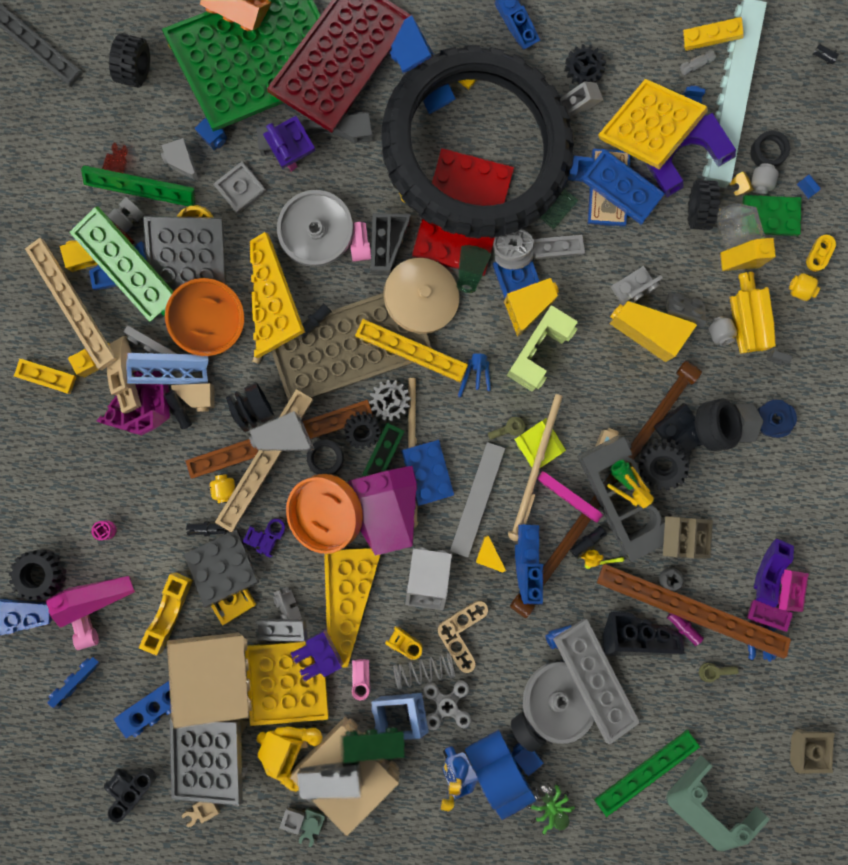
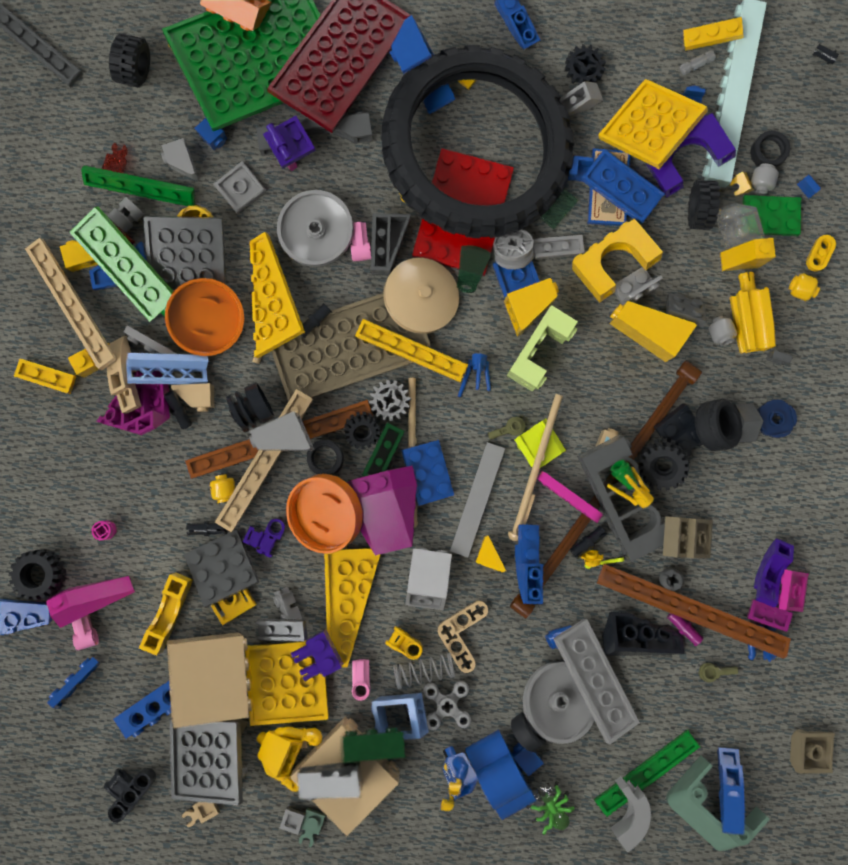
none -> yellow arch [572,218,663,303]
none -> light grey arch [610,776,651,853]
none -> blue slope [717,747,745,835]

